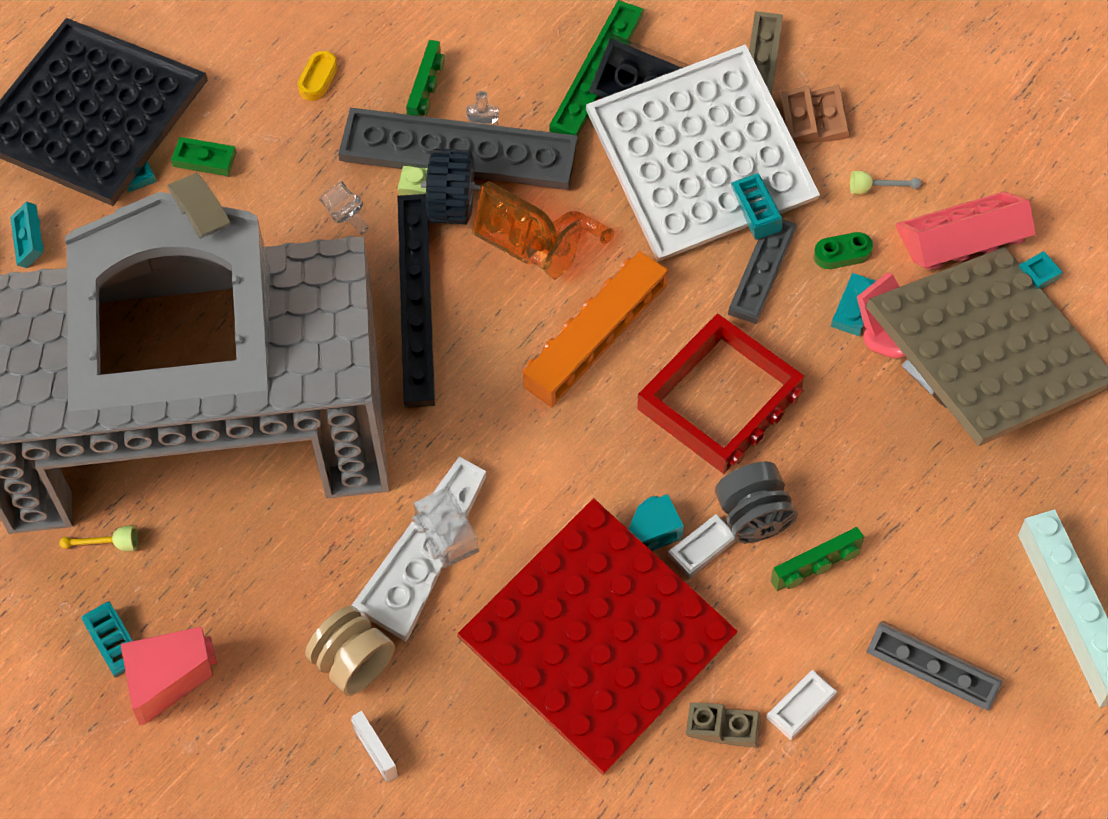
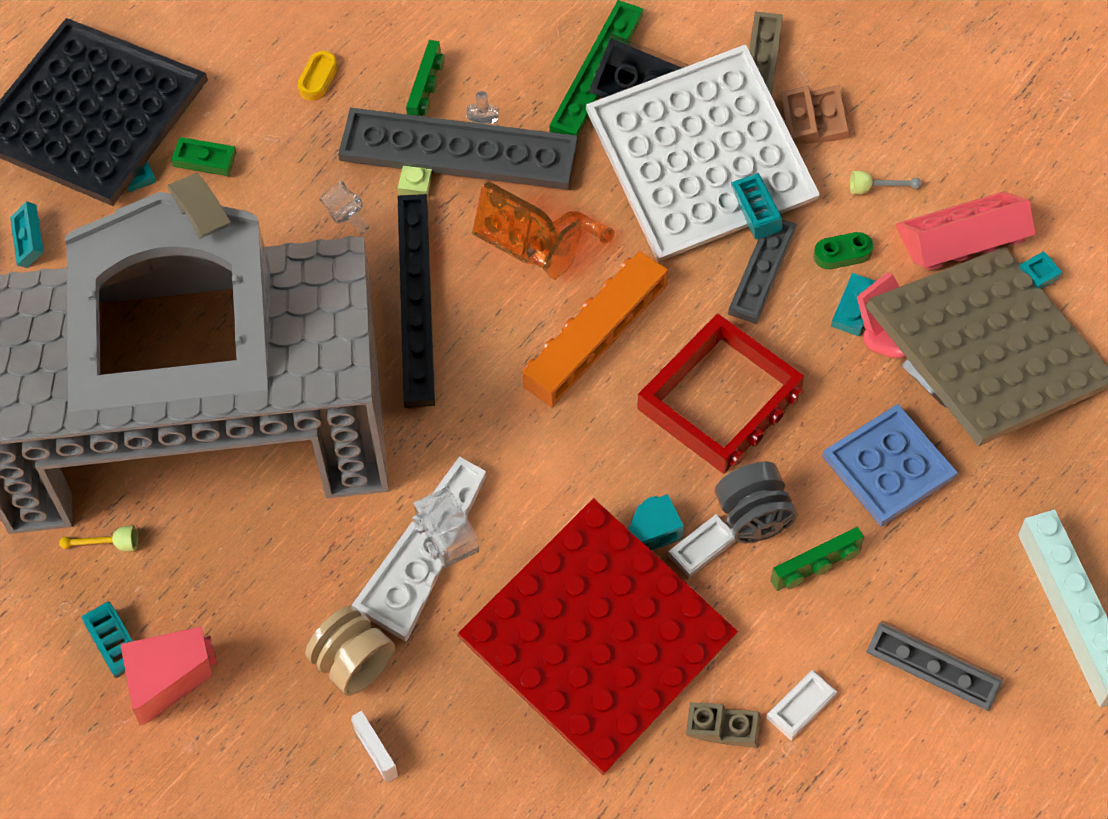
black wheel [421,148,480,225] -> none
none -> medium blue plate [822,404,958,527]

